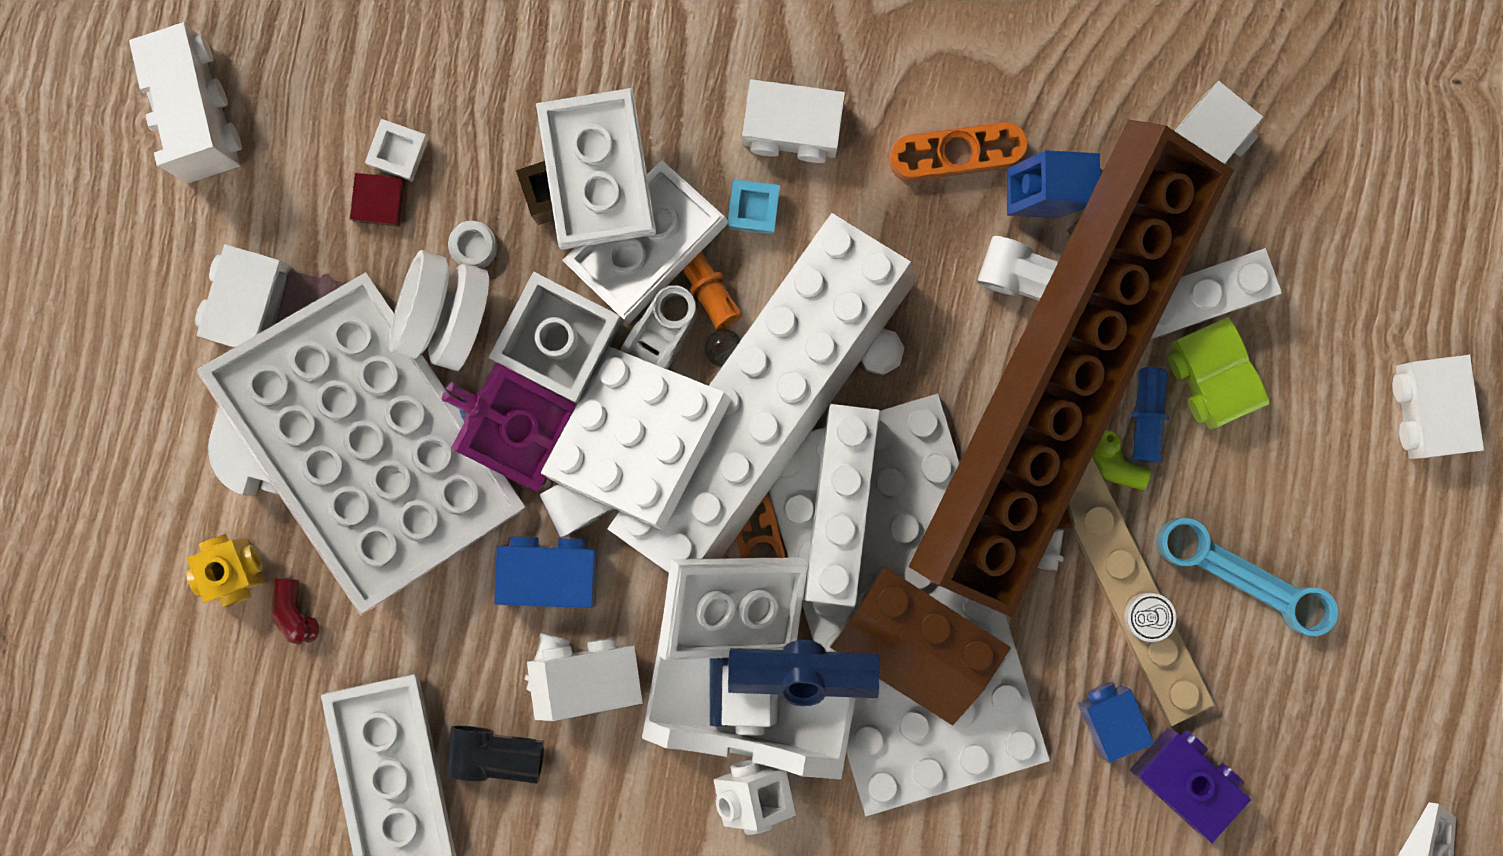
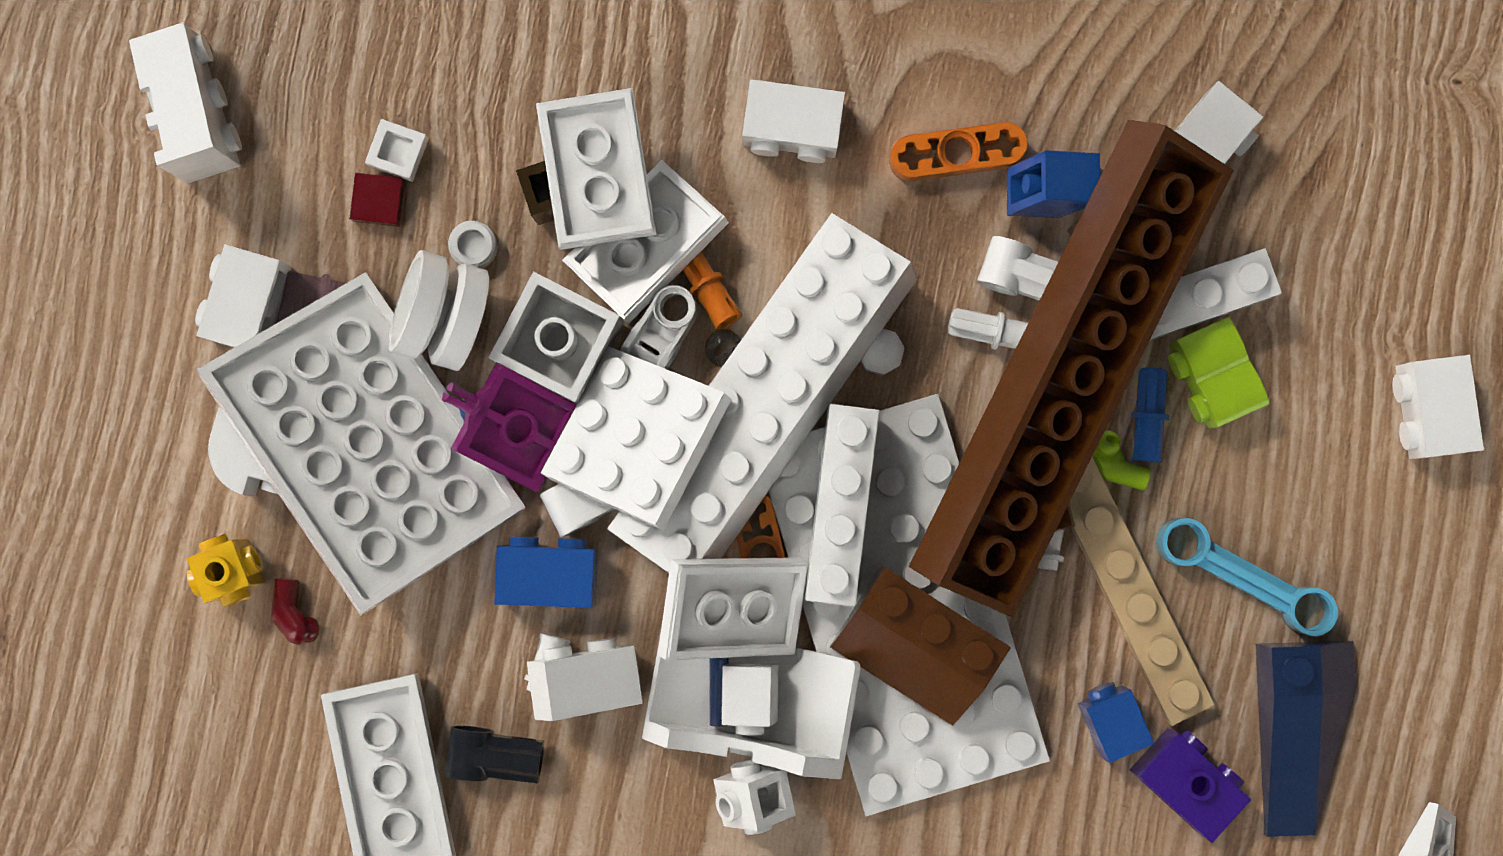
medium azure plate [727,179,780,235] -> none
dark blue piece [728,640,880,707] -> none
white tile [1124,593,1176,642] -> none
none -> white axle [948,308,1028,350]
none -> dark blue wedge [1256,641,1356,837]

